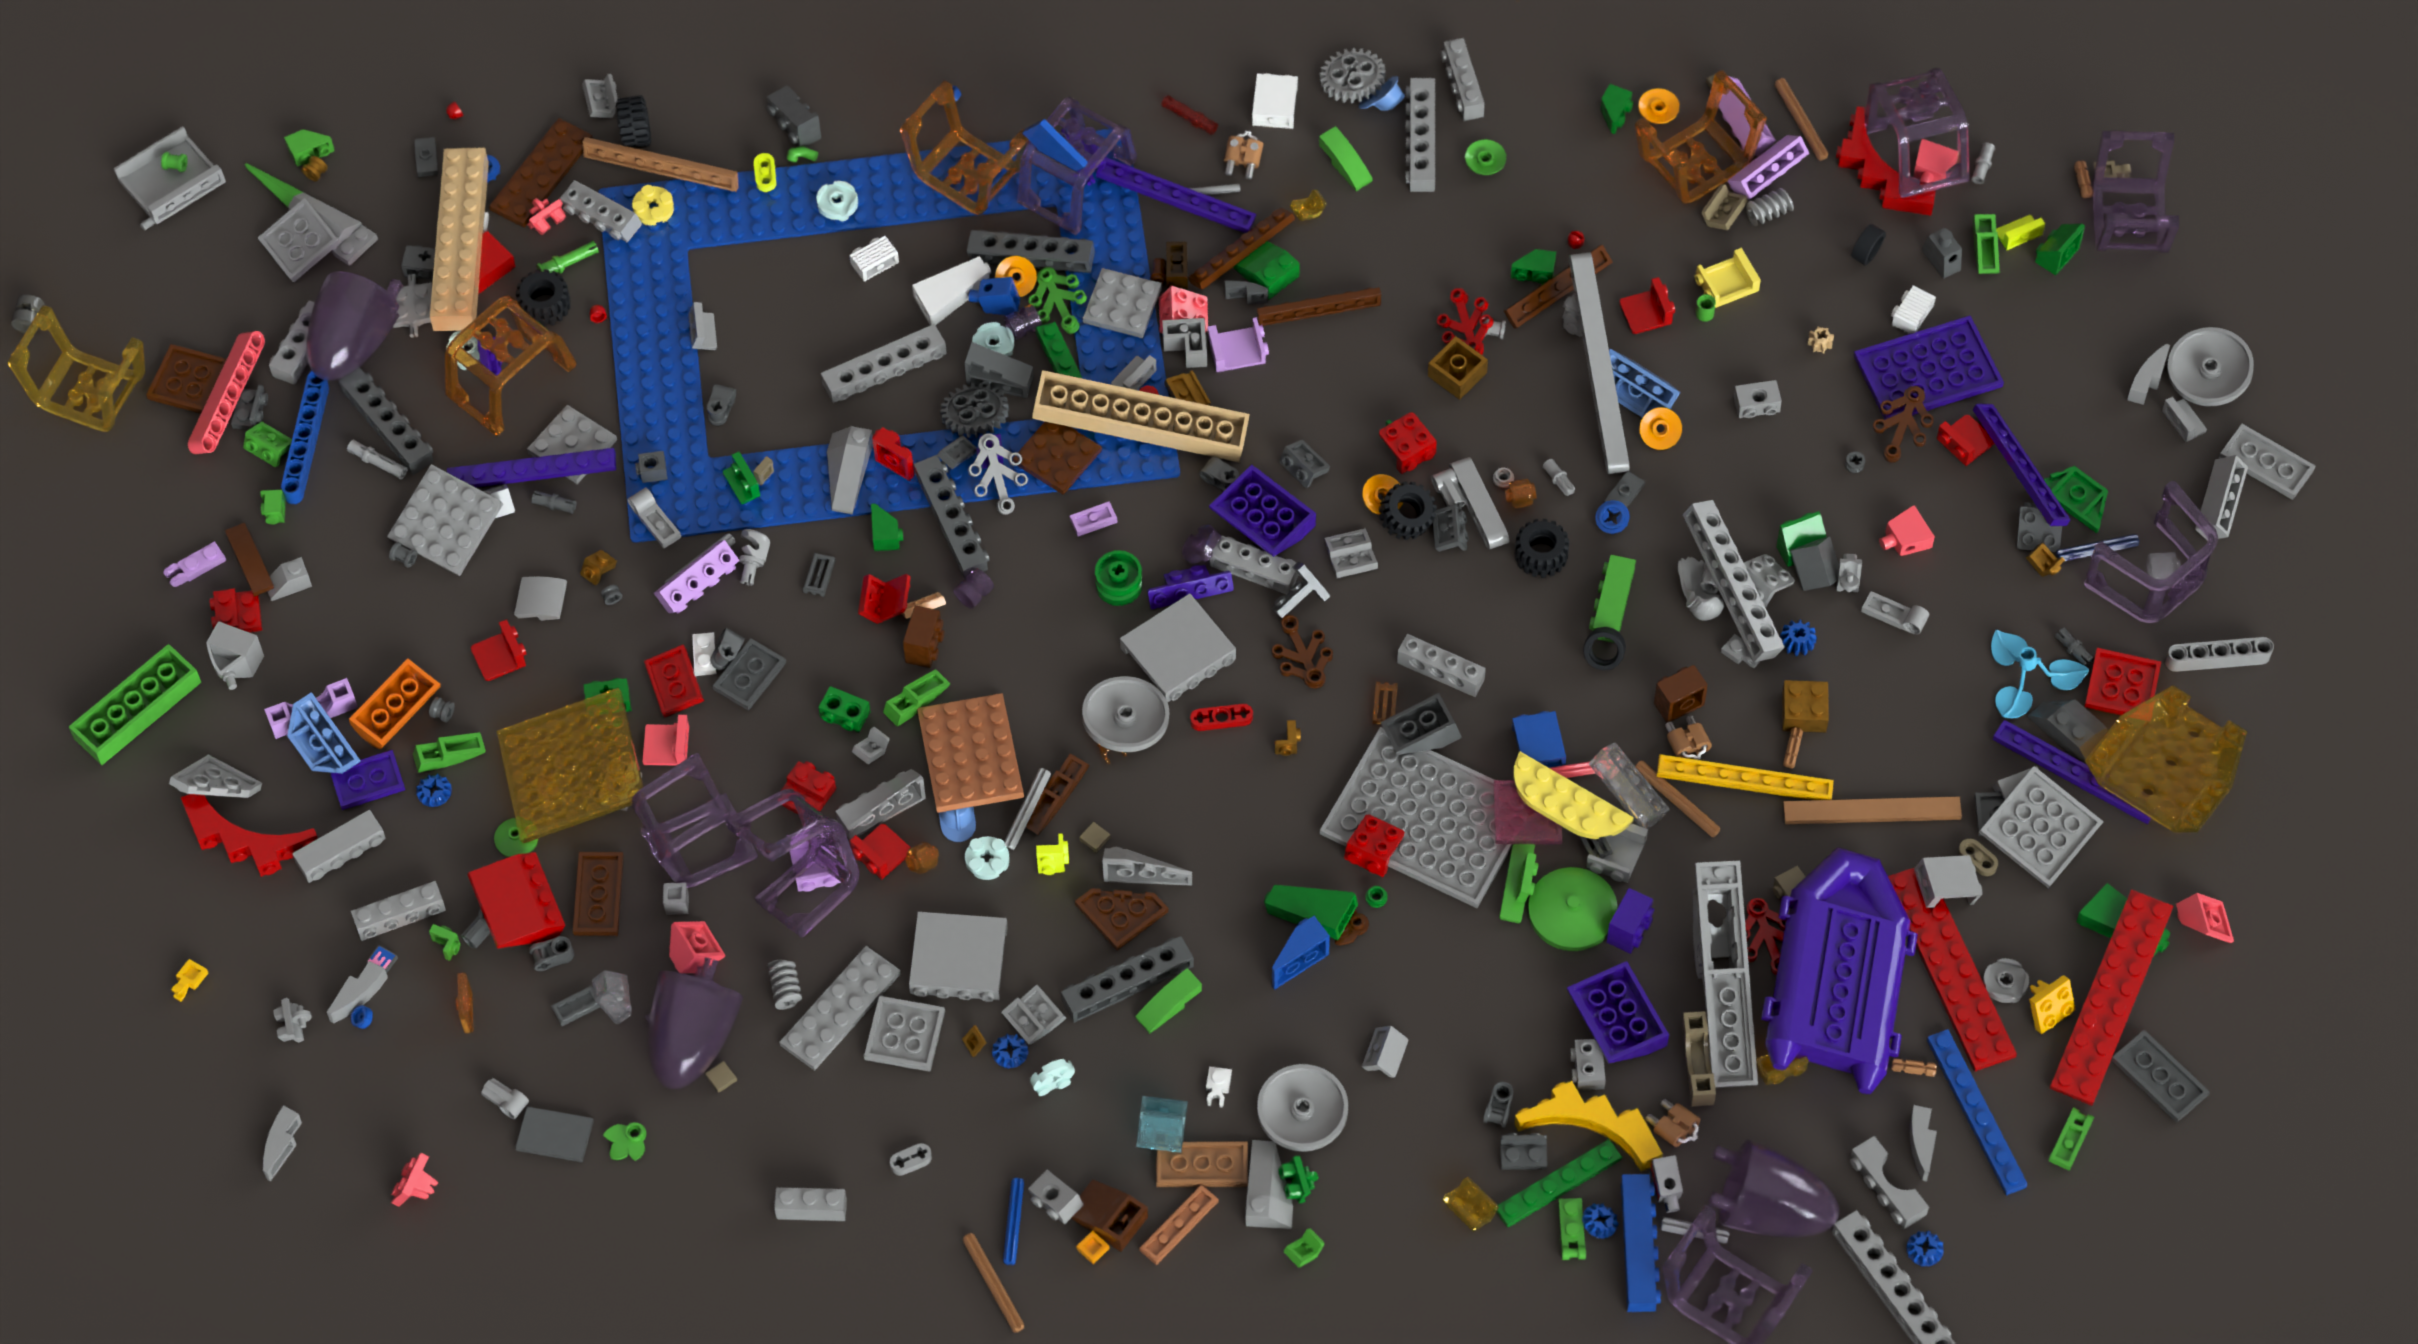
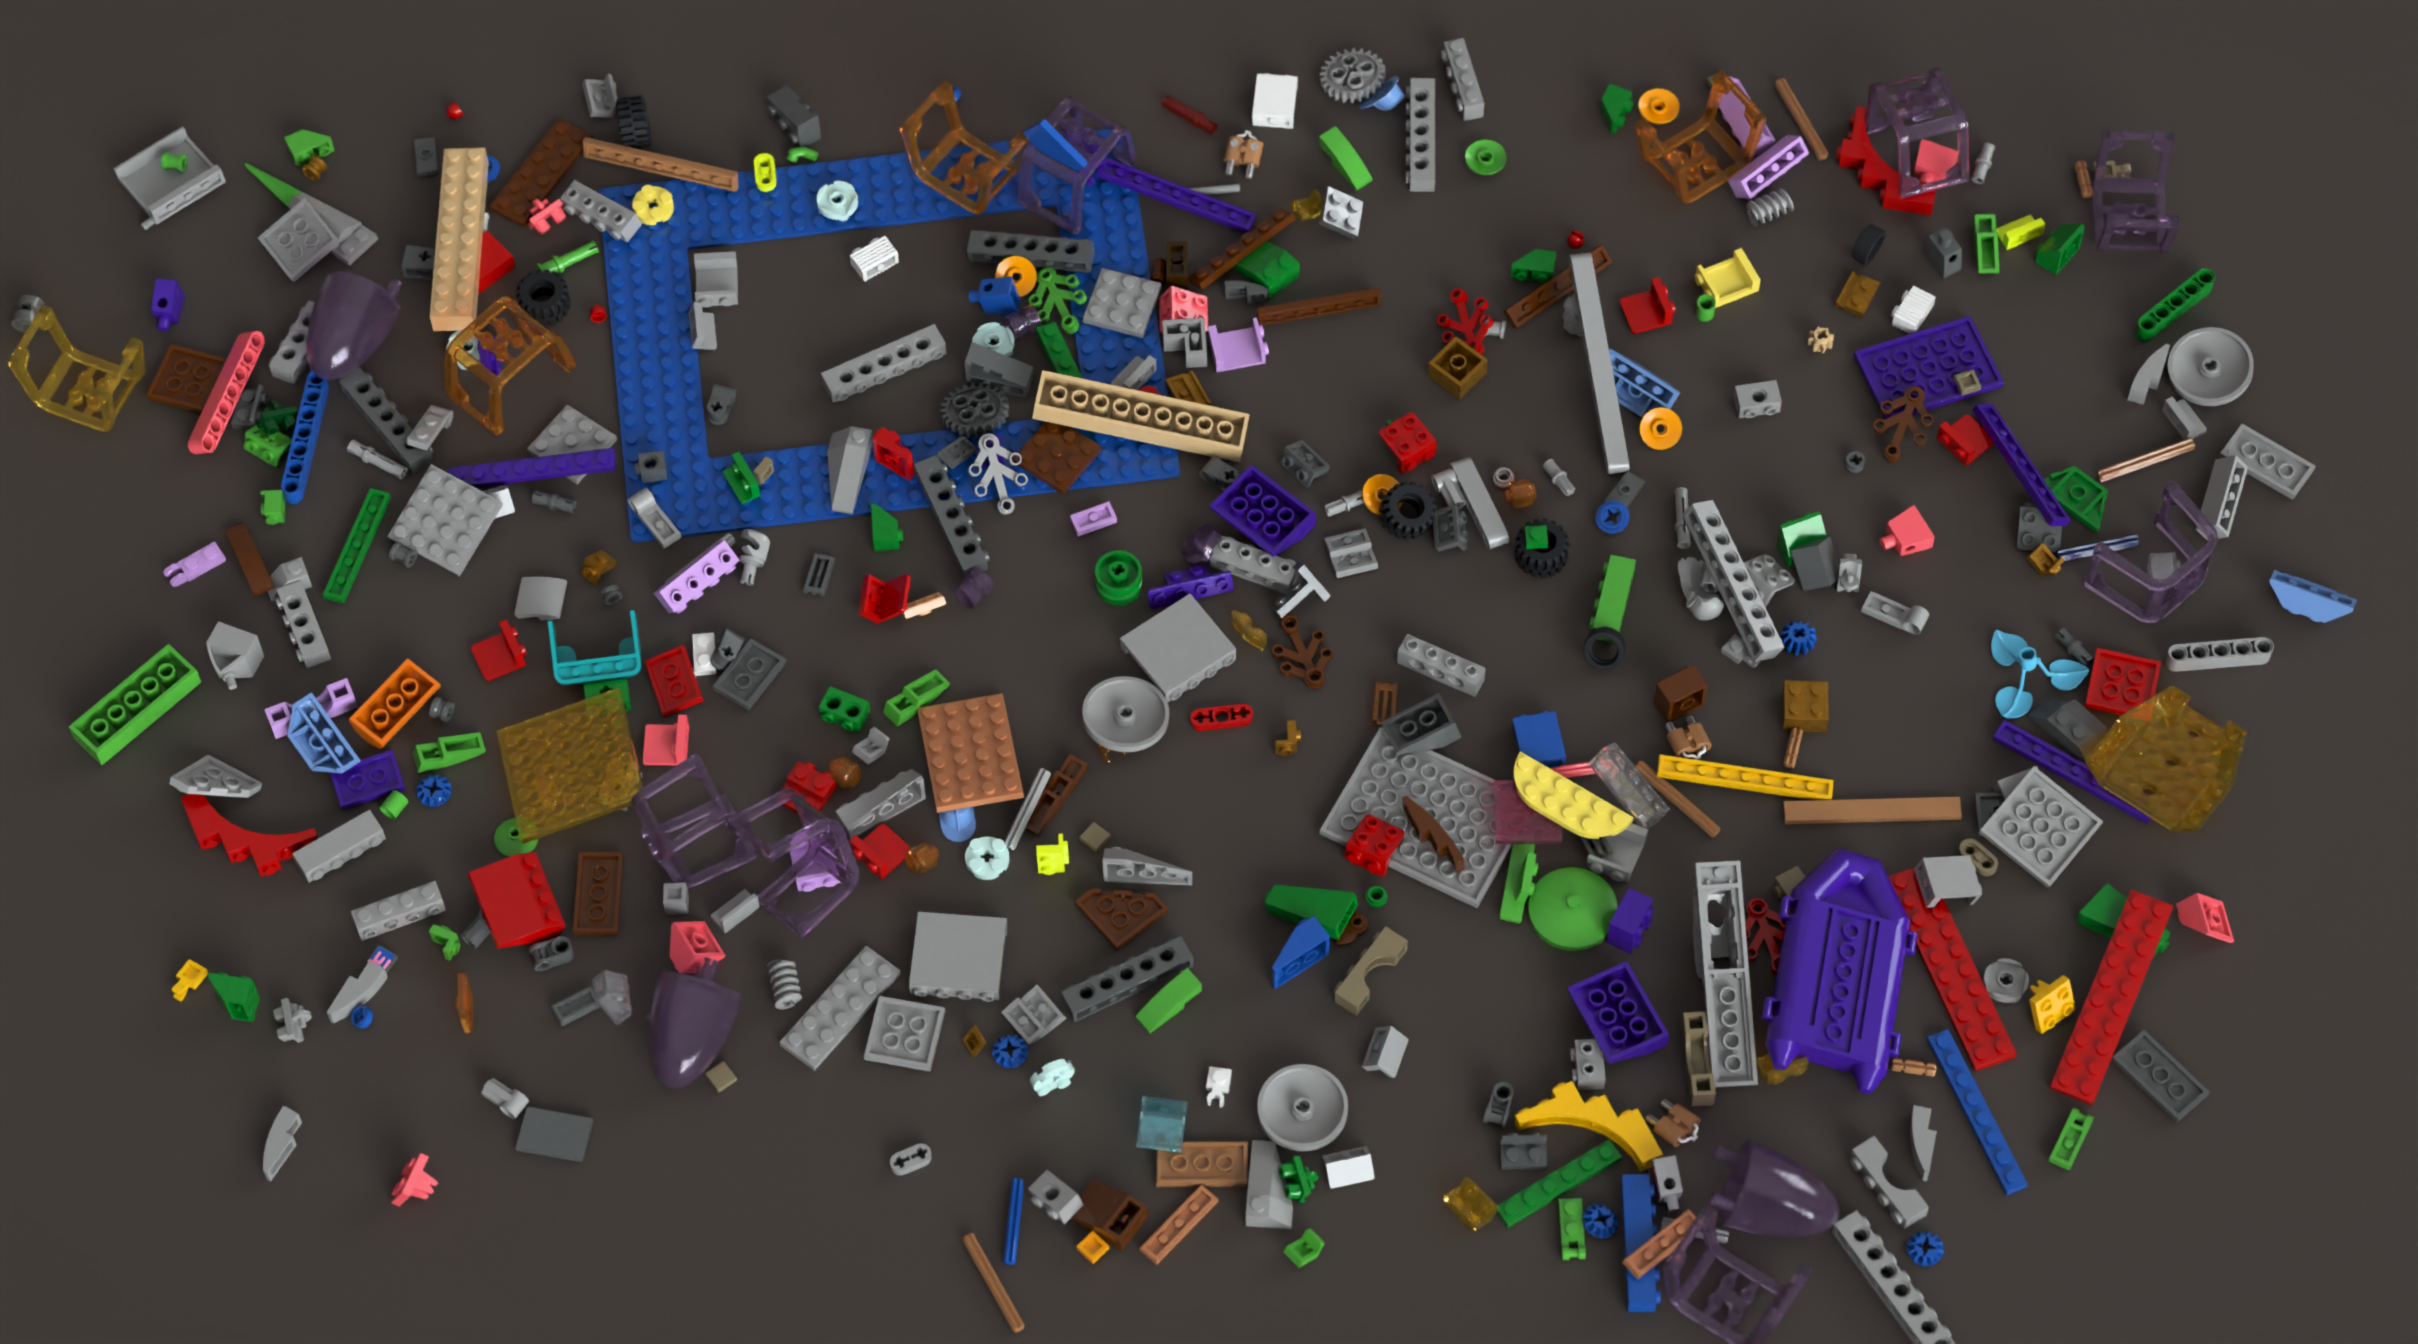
red plate [209,588,262,632] -> none
light grey plate [391,274,432,338] -> none
bright green plate [603,1122,646,1161] -> none
light grey brick [775,1187,847,1221] -> none
reddish brown brick [903,605,945,668] -> none
white slope [912,256,991,326] -> none
dark tan bracket [1702,184,1748,230] -> none
none -> dark purple torso [151,278,185,332]
none -> green slope [208,972,260,1022]
none -> dark green hips [256,400,298,435]
none -> light grey brick [275,580,332,668]
none -> green plate [323,488,391,604]
none -> bright green beam [379,790,409,820]
none -> light grey plate [407,405,453,450]
none -> teal windscreen [548,610,641,685]
none -> light grey panel [694,251,738,308]
none -> light grey panel [711,889,760,934]
none -> clear orange head [829,756,862,789]
none -> clear yellow slope [1231,610,1267,651]
none -> plate [1319,186,1363,240]
none -> panel [1322,1146,1374,1188]
none -> light grey axle [1324,490,1364,517]
none -> dark tan arch [1334,927,1408,1016]
none -> reddish brown slope [1402,796,1464,873]
none -> green plate [1525,525,1548,549]
none -> nougat tile [1622,1209,1704,1280]
none -> light grey pin [1674,487,1691,549]
none -> pearl gold plate [1835,271,1880,318]
none -> dark tan tile [1953,369,1982,396]
none -> medium nougat axle [2097,438,2195,482]
none -> green beam [2135,268,2215,342]
none -> medium blue wedge [2269,570,2357,623]

